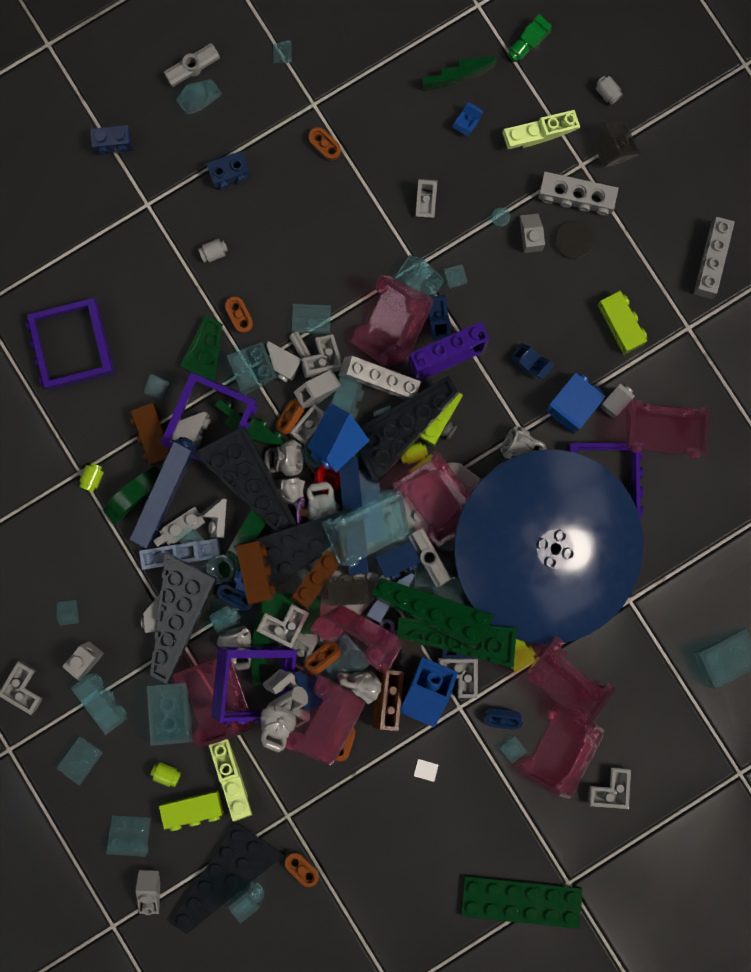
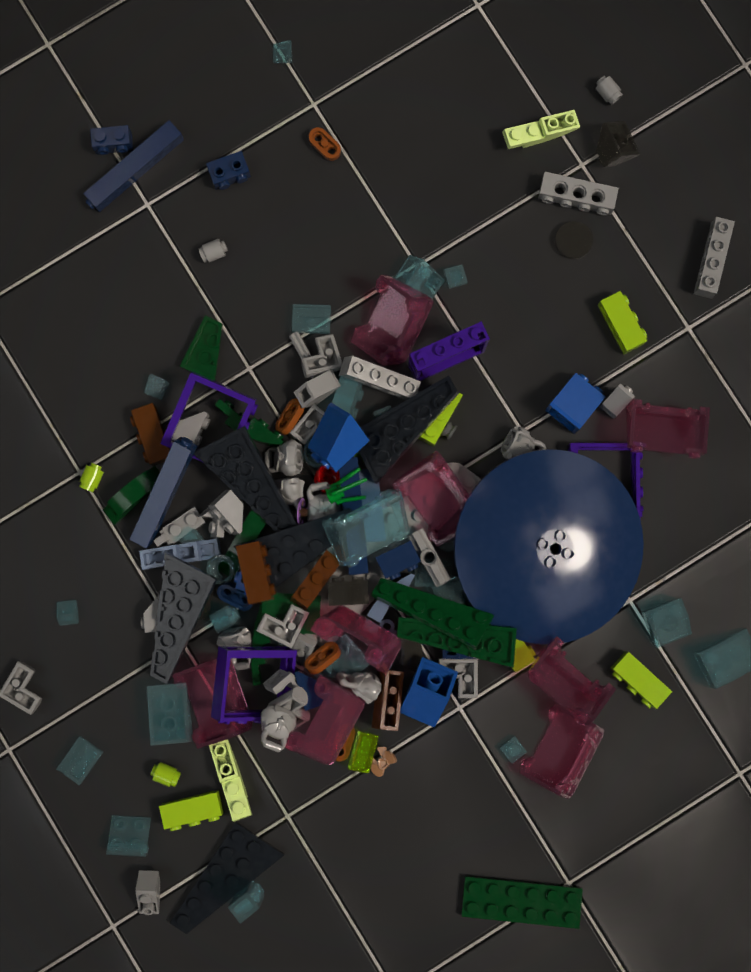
dark purple window [26,298,115,391] -> none
light grey torso [63,641,104,682] -> none
clear light blue brick [71,673,127,735] -> none
light grey piece [164,43,220,87] -> none
clear light blue slope [176,79,222,114] -> none
dark orange plate [225,297,253,333] -> none
clear light blue slope [227,342,277,394] -> none
light grey slope [267,341,302,382] -> none
dark orange plate [285,852,319,887] -> none
lime brick [401,442,428,465] -> none
white sticker [414,759,439,782] -> none
light grey slope [416,179,437,218] -> none
dark green slope [422,56,497,91] -> none
dark blue brick [427,295,451,340] -> none
blue bracket [452,102,483,137] -> none
dark blue plate [484,708,523,730] -> none
clear light blue plate [492,208,511,227] -> none
green piece [507,14,552,62] -> none
dark blue brick [510,343,554,380] -> none
light grey slope [519,213,545,253] -> none
light grey brick [588,767,631,809] -> none
none -> dark blue brick [84,120,184,212]
none -> light grey slope [208,490,243,535]
none -> green plant [325,468,367,505]
none -> clear neon green slope [348,731,379,773]
none -> medium nougat piece [368,747,397,777]
none -> lime brick [610,651,672,709]
none -> clear light blue slope [641,598,692,648]

